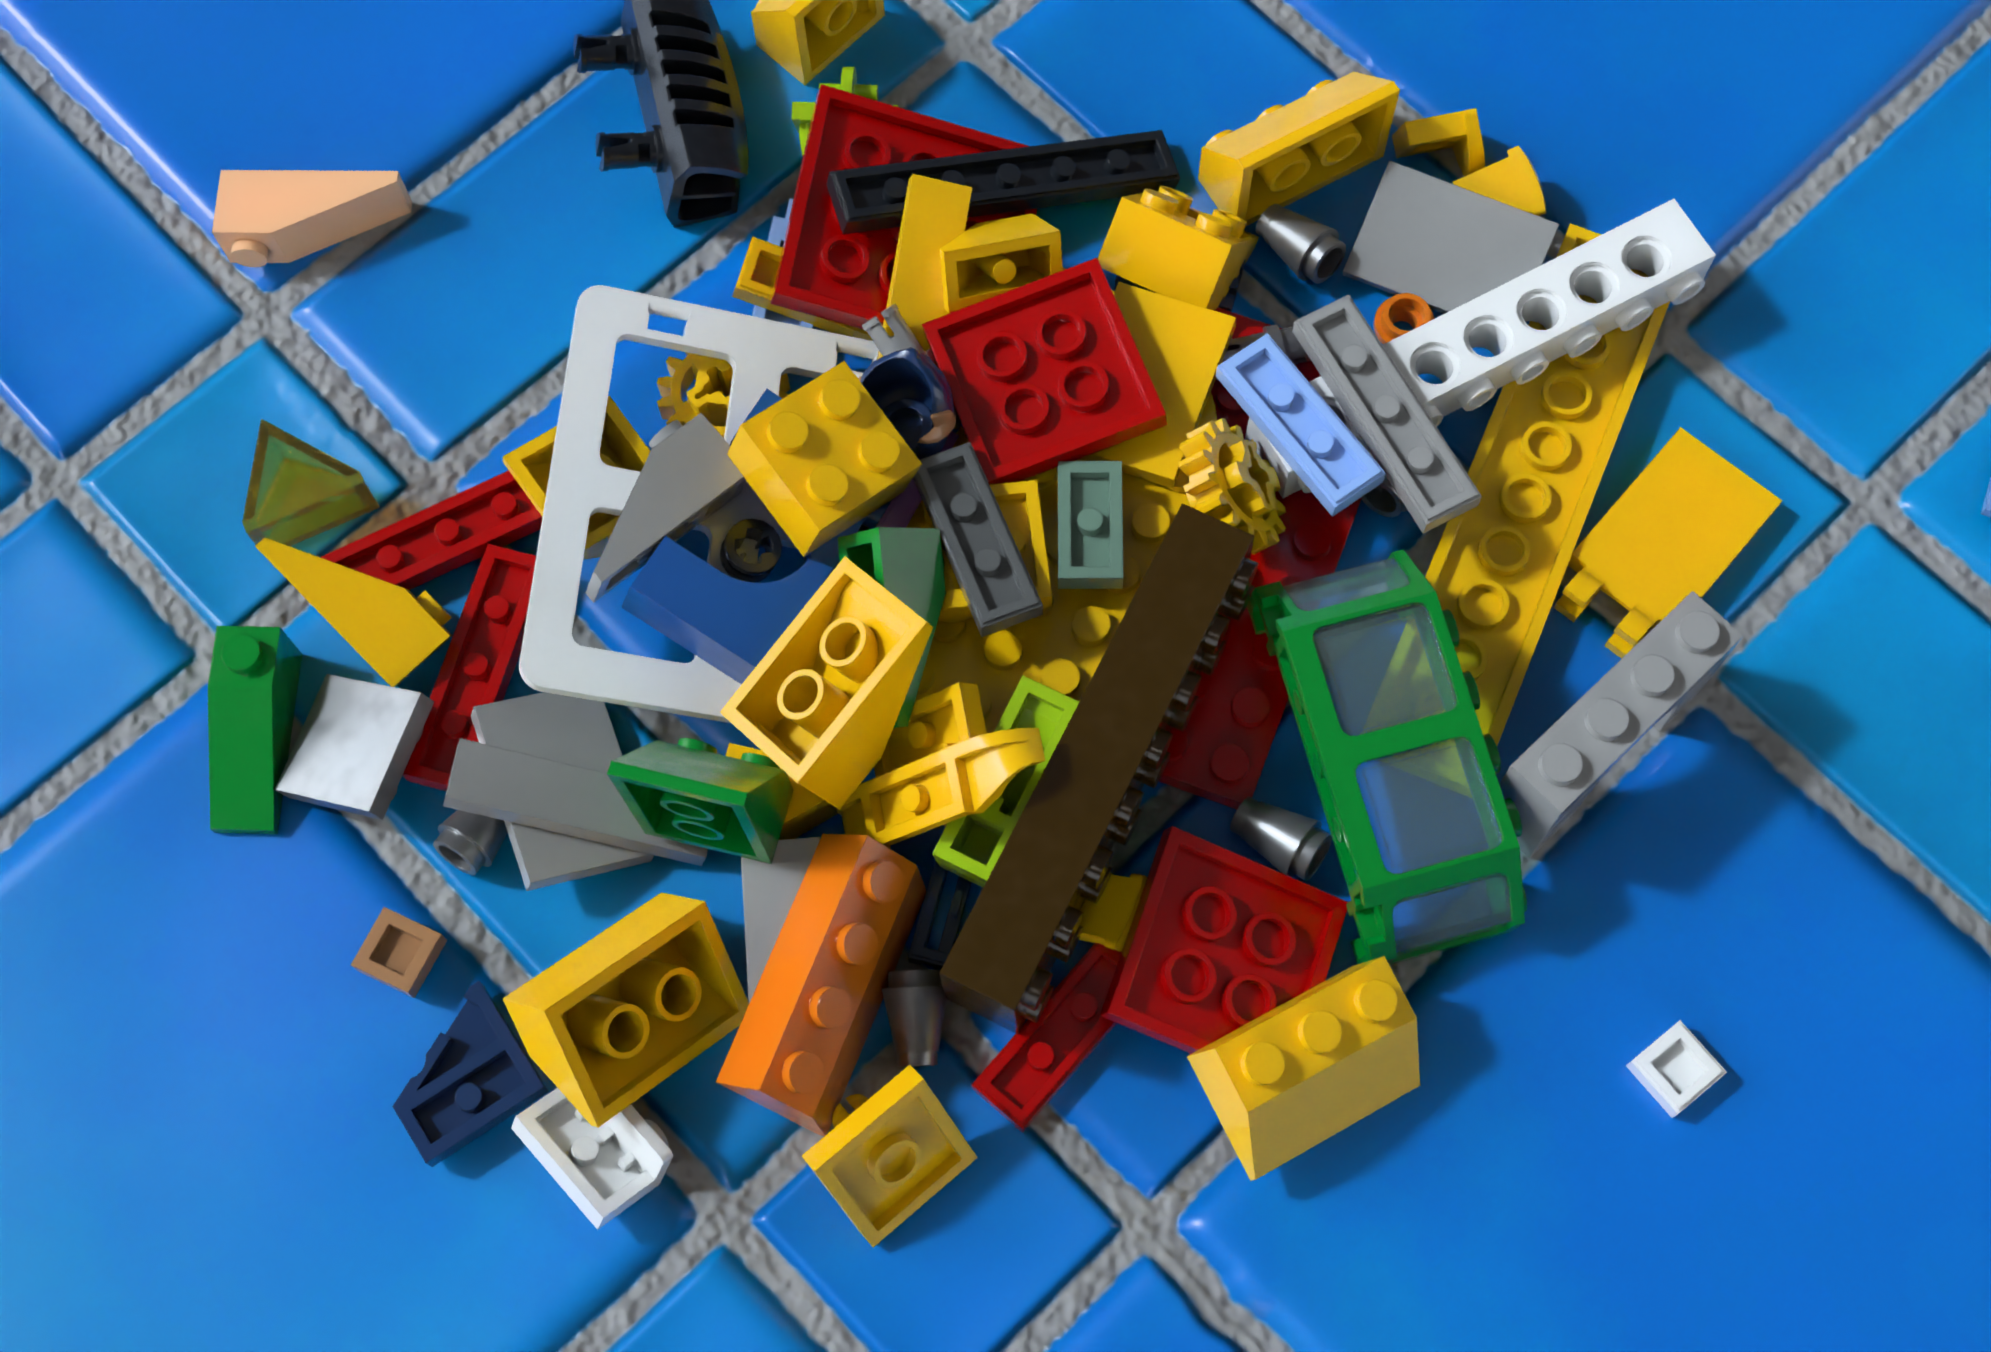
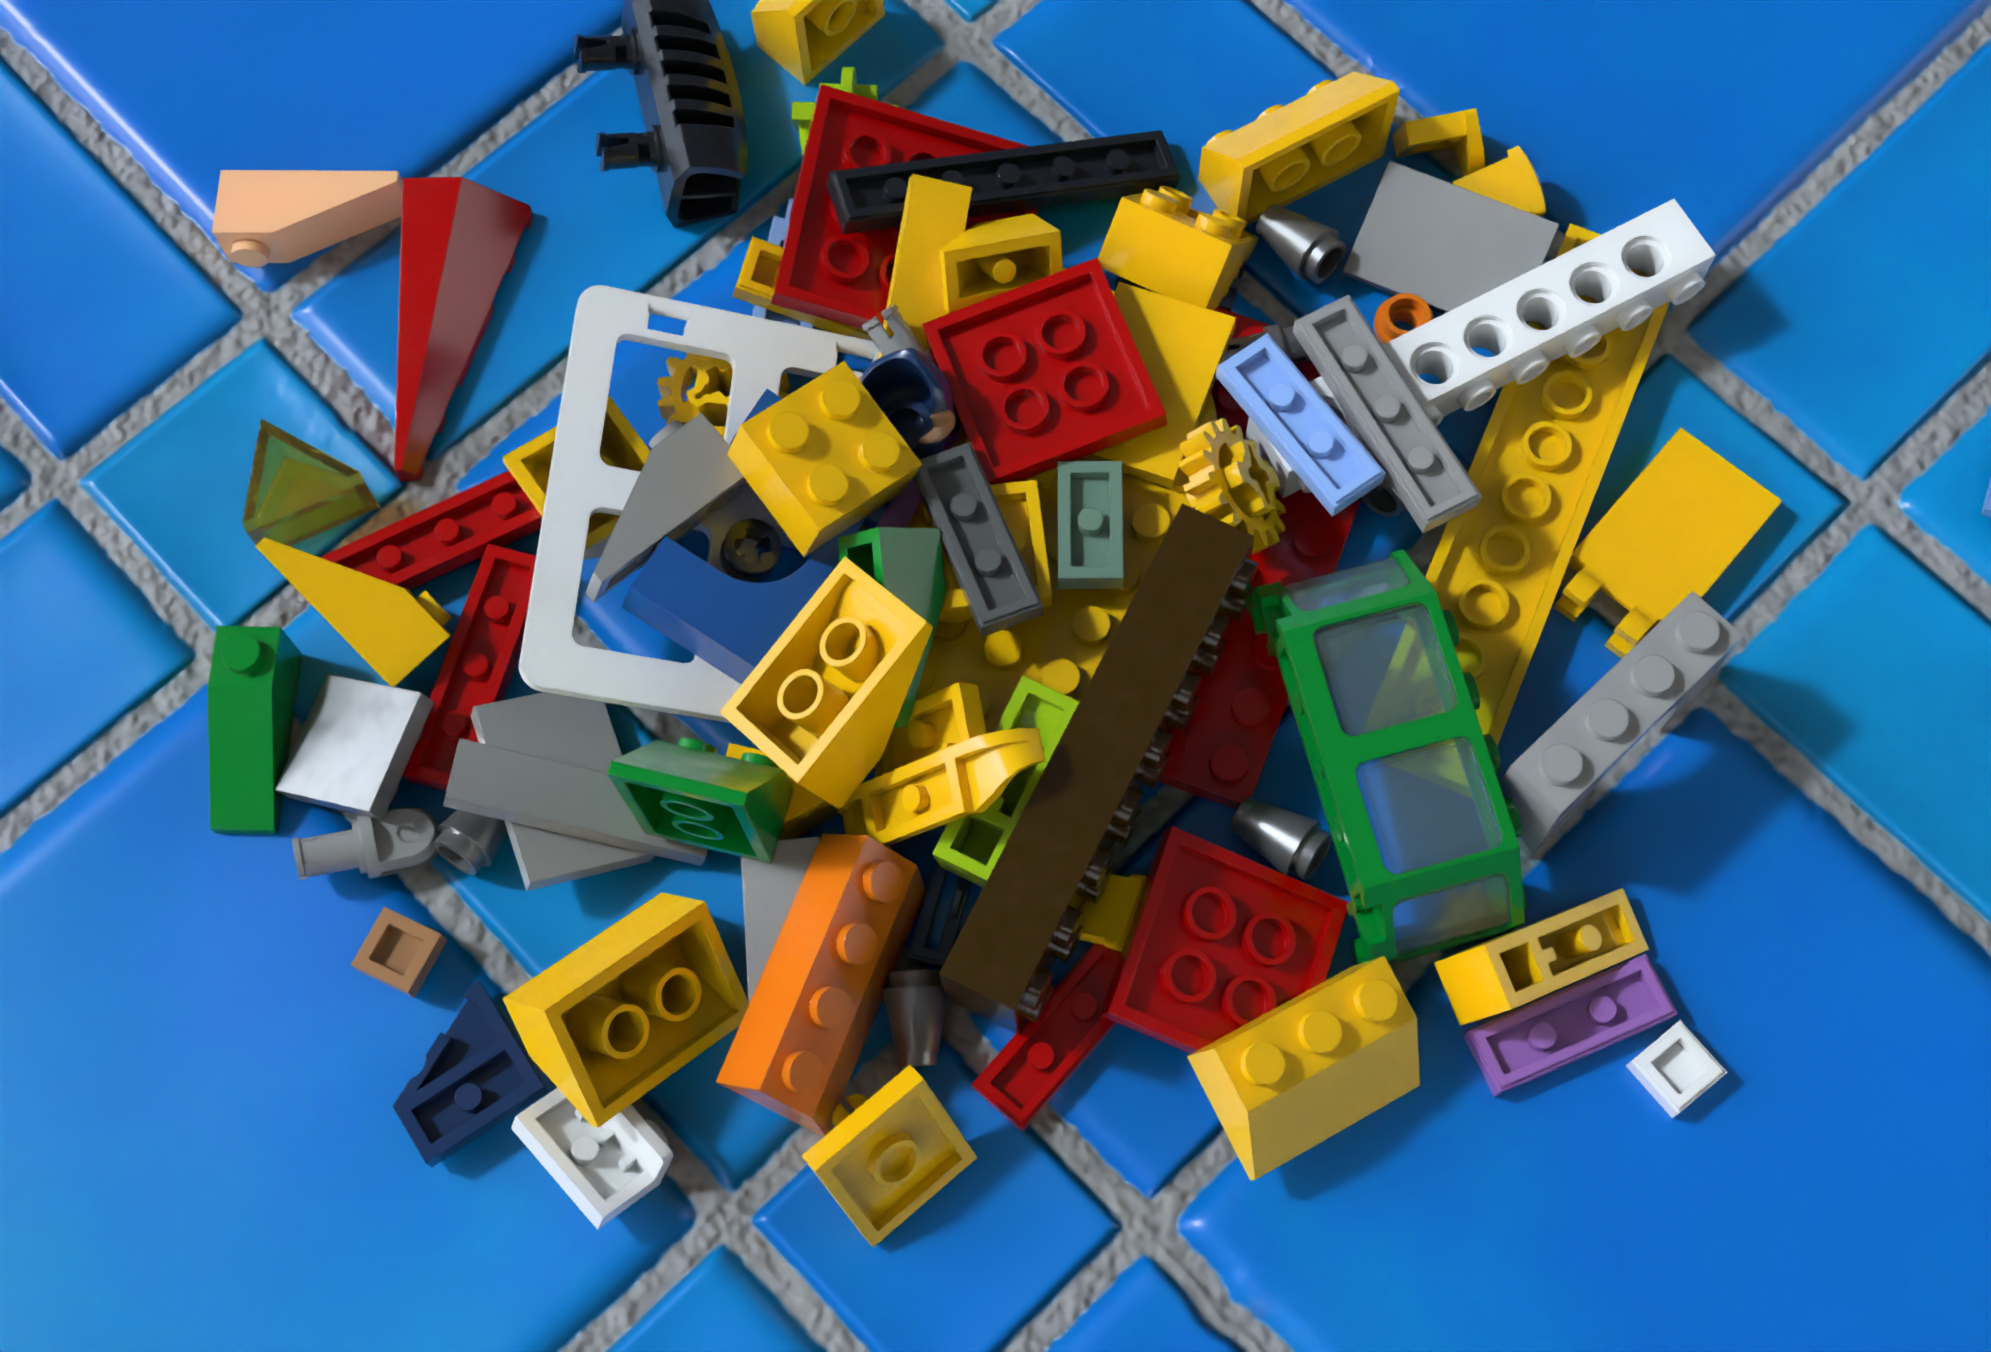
none -> light grey arm [292,807,440,880]
none -> red wedge [394,177,533,481]
none -> yellow slope [1434,888,1649,1026]
none -> medium lavender tile [1463,953,1678,1097]

